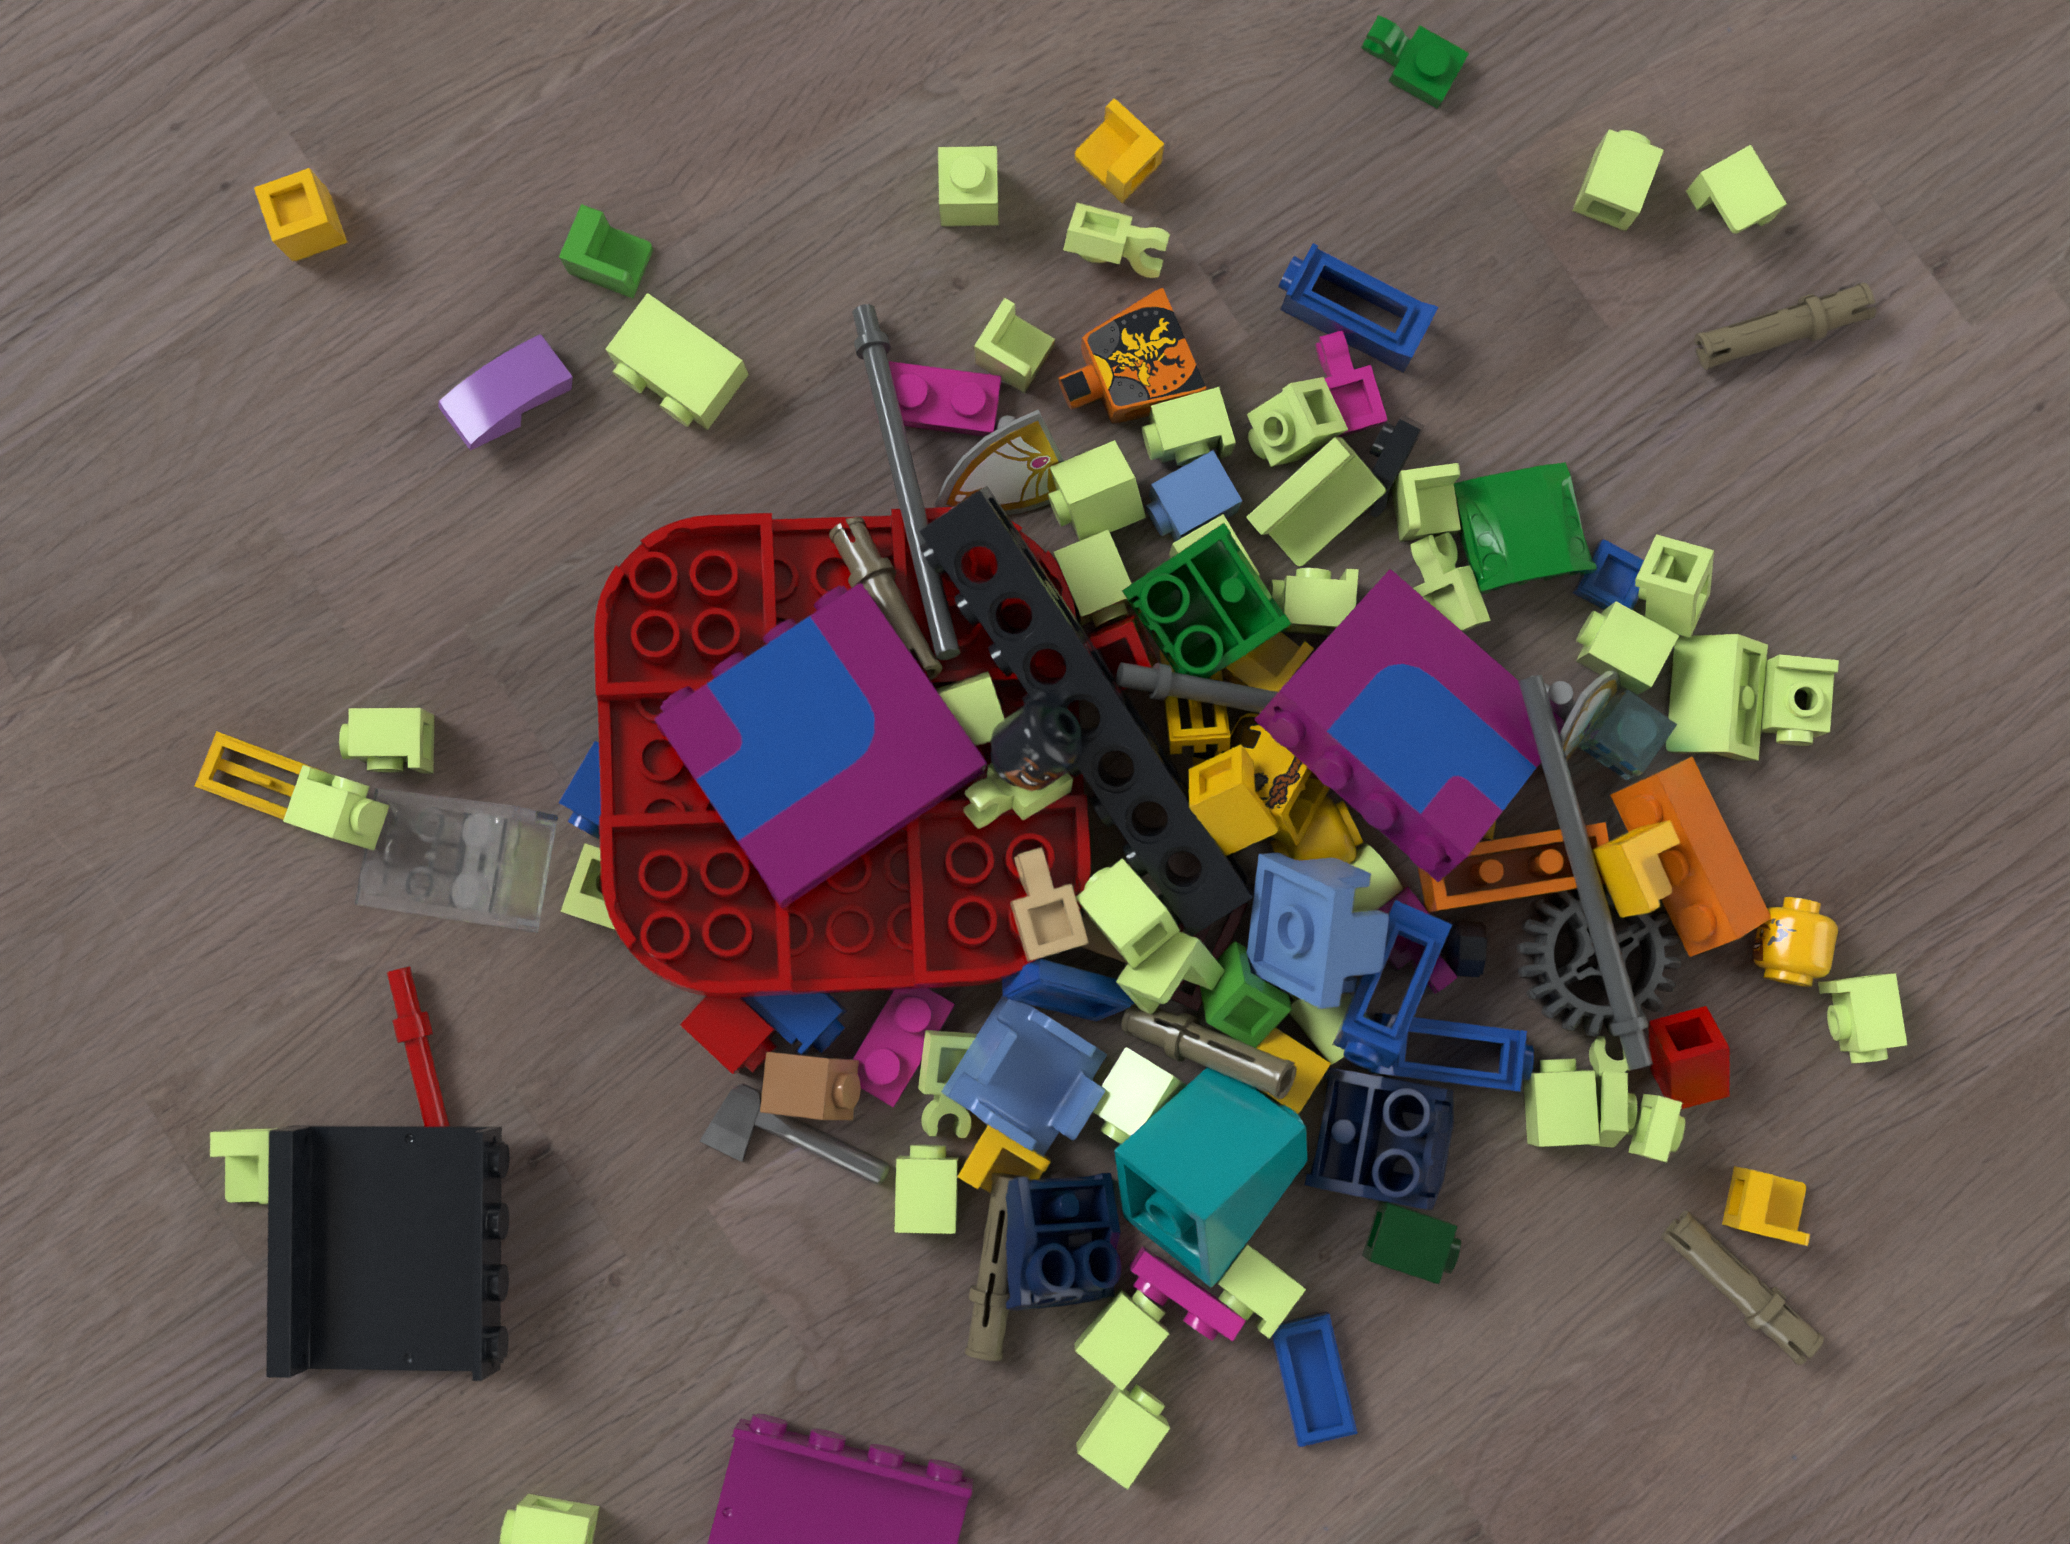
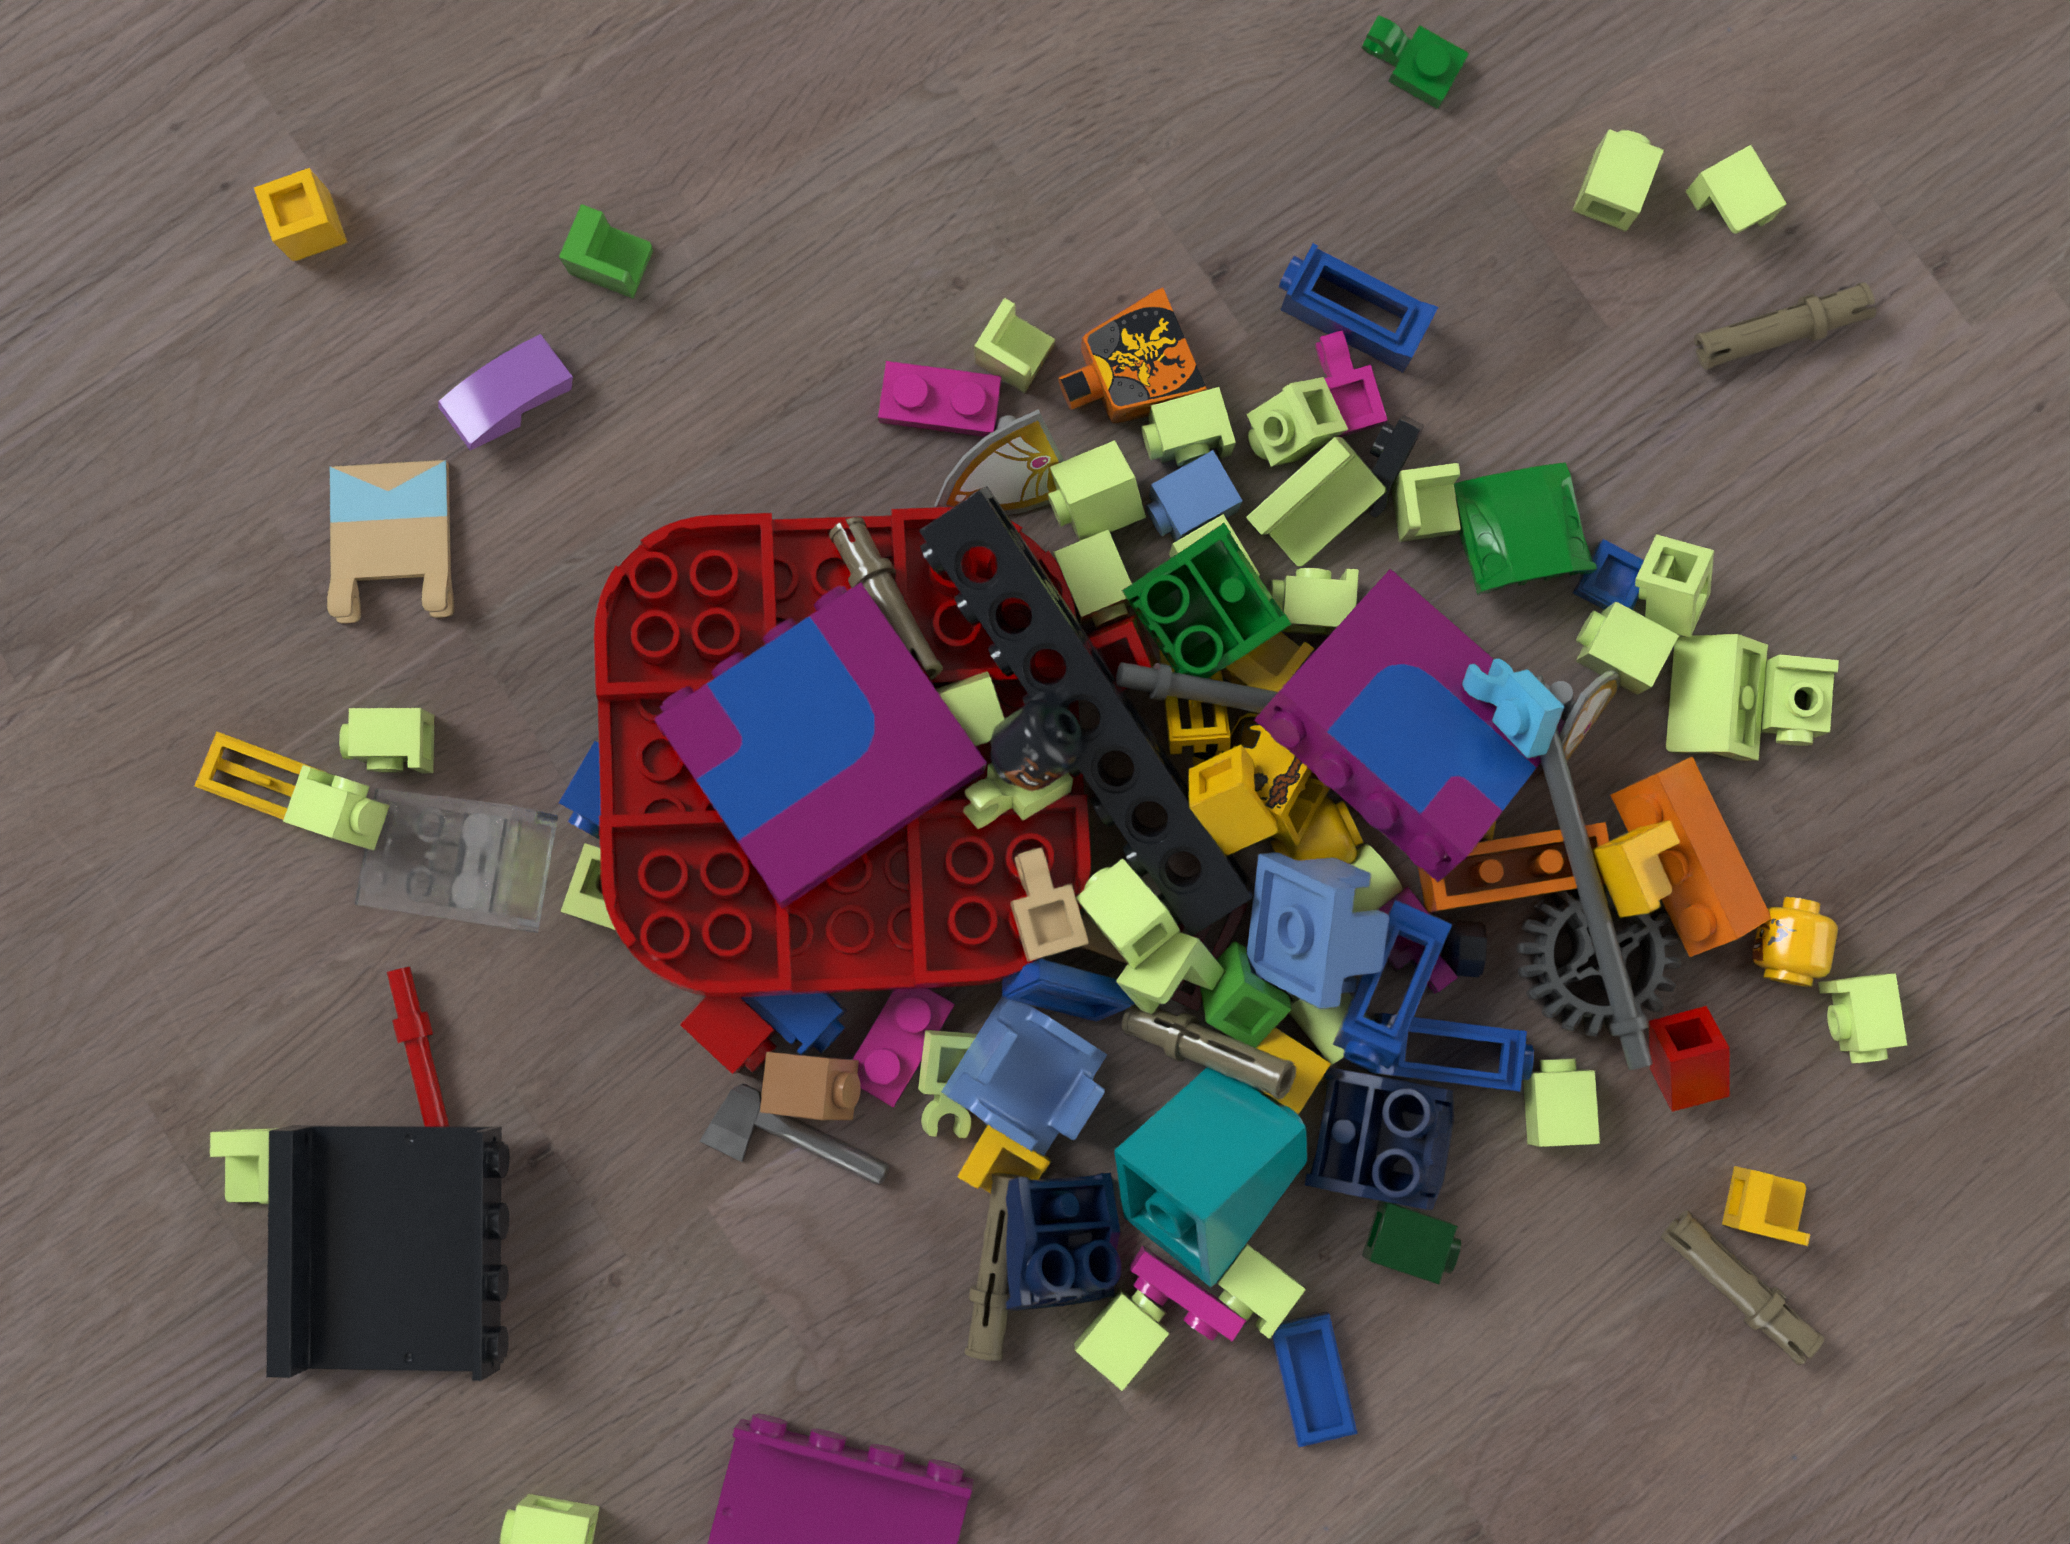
yellowish green brick [606,293,749,430] -> none
dark grey bar [852,304,960,660] -> none
yellowish green brick [895,1145,959,1234] -> none
yellowish green brick [938,146,998,226] -> none
yellowish green plate [1063,203,1170,278] -> none
yellow panel [1075,98,1164,203] -> none
yellowish green brick [1076,1385,1170,1490] -> none
yellowish green brick [1093,1047,1187,1144] -> none
yellowish green plate [1411,532,1491,632] -> none
clear light blue brick [1578,690,1677,780] -> none
yellowish green plate [1589,1036,1637,1147] -> none
yellowish green plate [1627,1094,1685,1162] -> none
none -> tan flag [327,460,454,624]
none -> medium azure plate [1462,658,1565,758]

